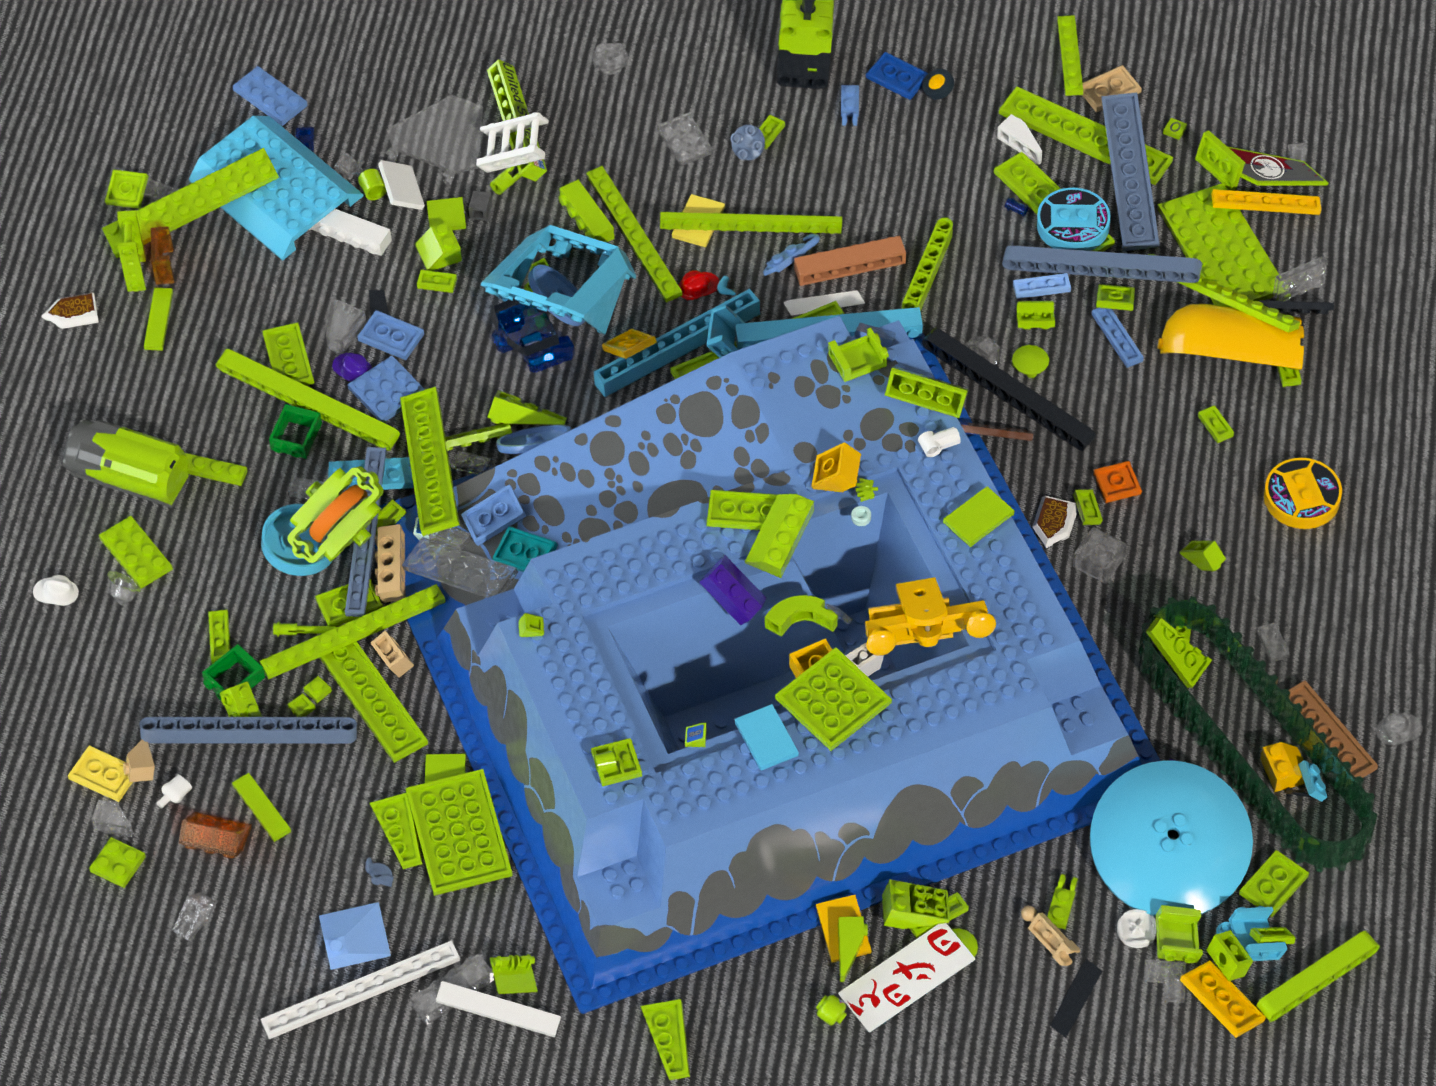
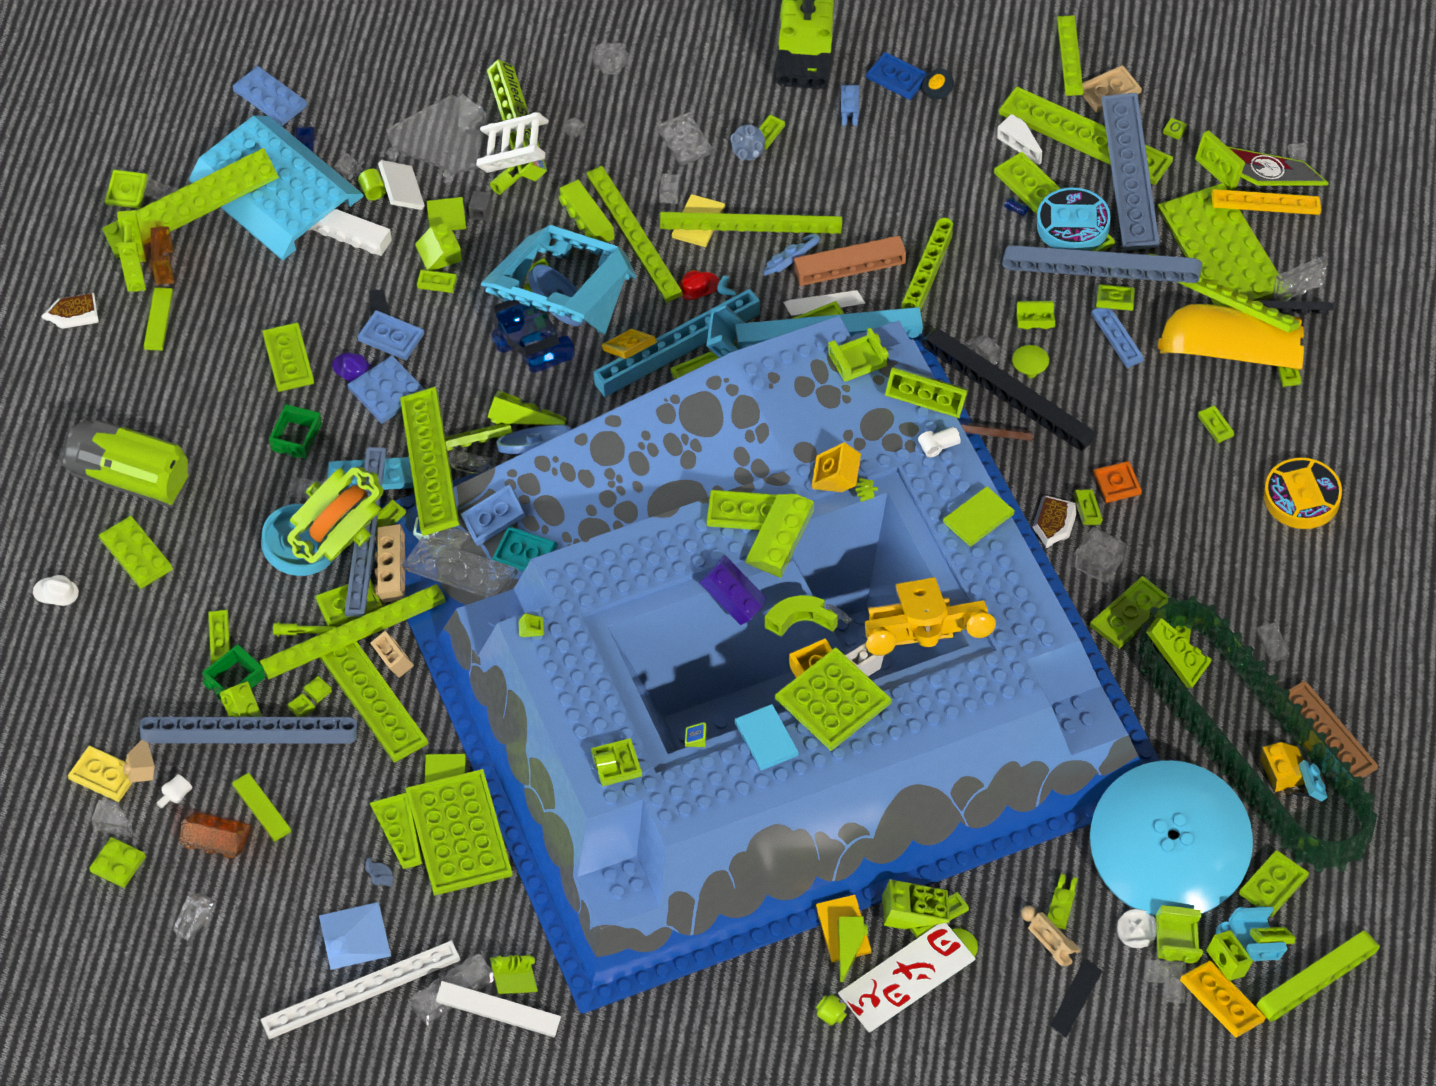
clear piece [107,571,141,606] -> none
lime plate [185,453,248,486] -> none
lime beam [216,349,400,451] -> none
clear slope [326,298,367,354] -> none
lime wing [641,999,690,1080] -> none
light aqua tile [851,506,871,526] -> none
medium blue tile [854,322,896,347] -> none
light blue plate [1013,273,1071,299] -> none
lime slope [1180,541,1226,572] -> none
clear piece [1376,713,1423,746] -> none
none -> clear slope [458,94,486,135]
none -> clear tile [565,118,586,139]
none -> clear brick [659,174,680,204]
none -> lime plate [1090,576,1172,649]

